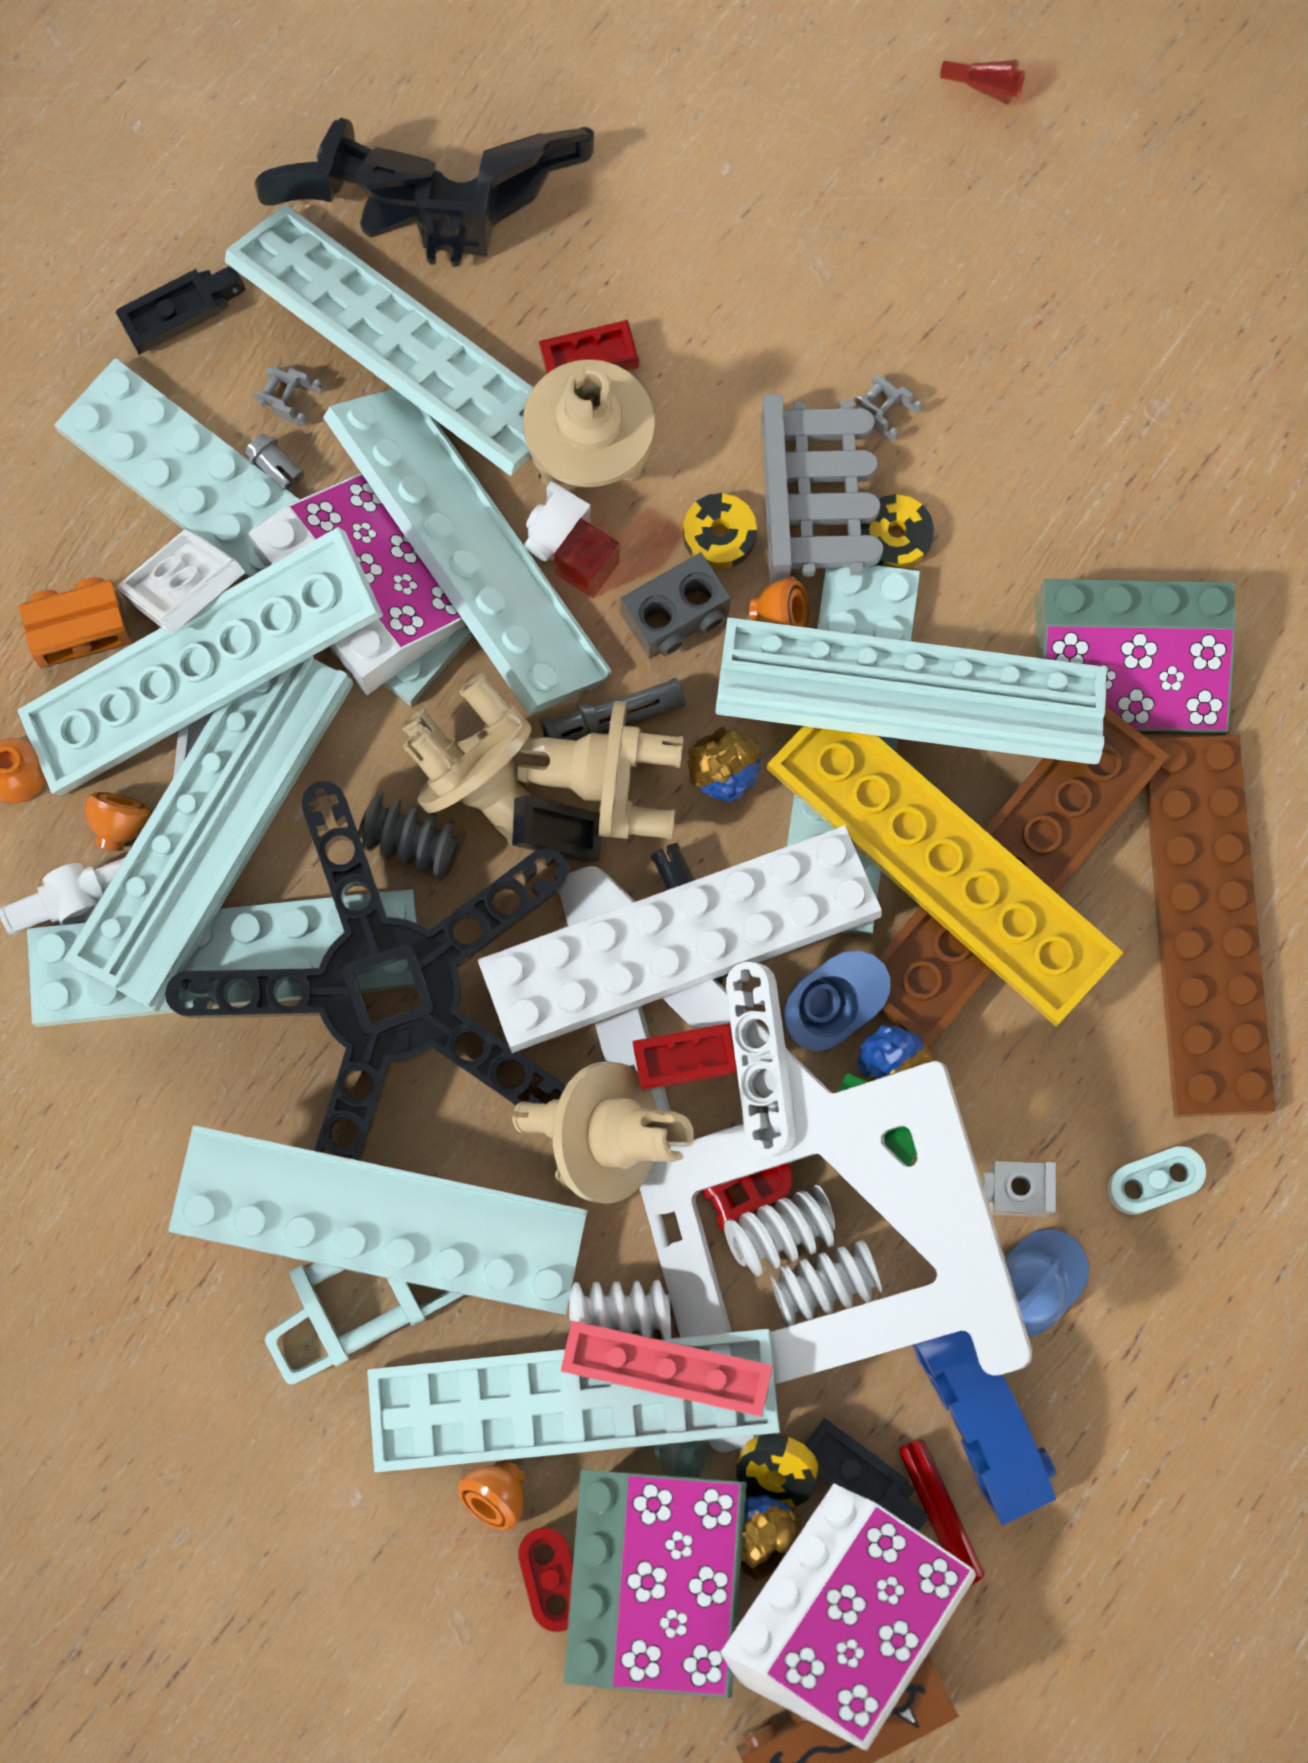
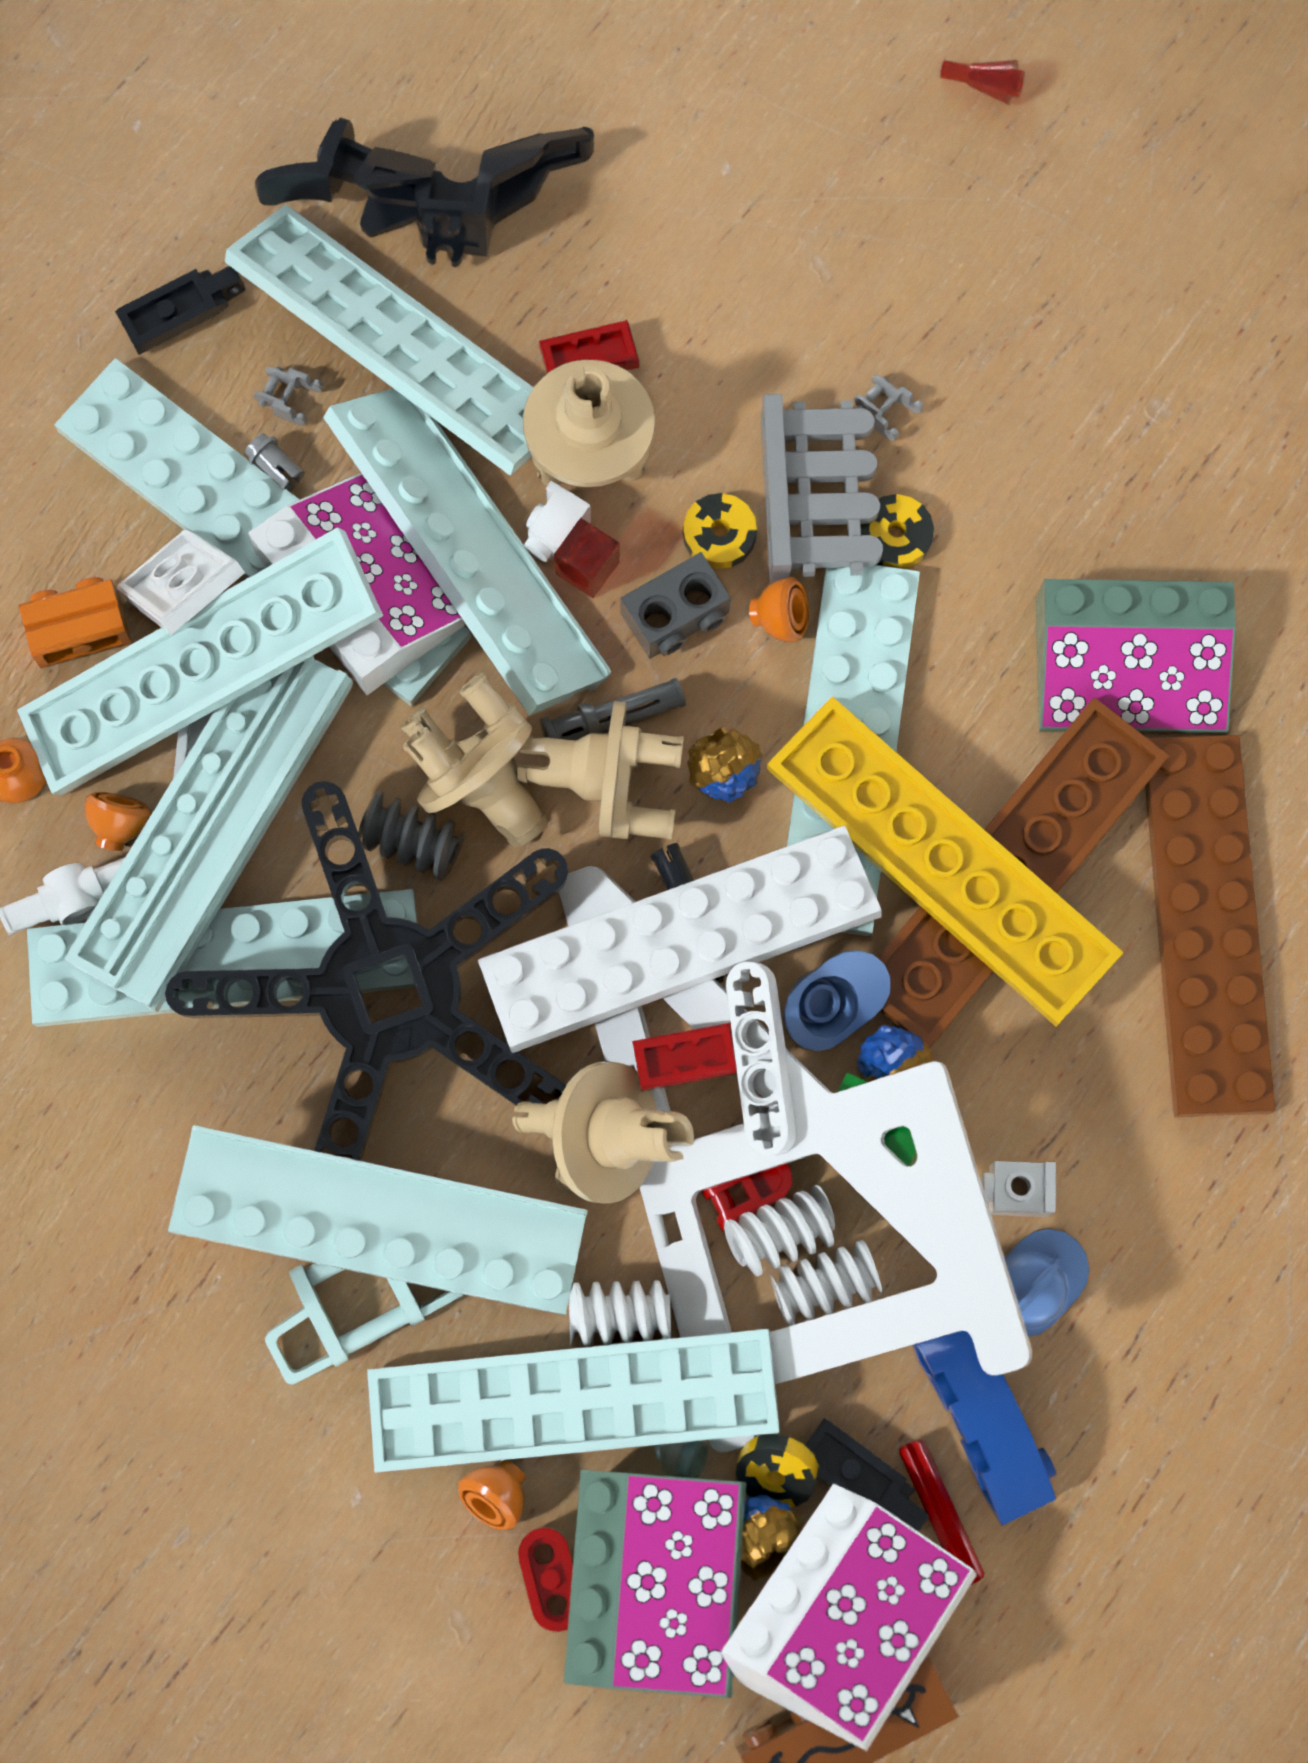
black tile [512,795,601,863] -> none
coral plate [561,1321,773,1417] -> none
light aqua plate [715,617,1107,764] -> none
light aqua plate [1108,1146,1206,1215] -> none

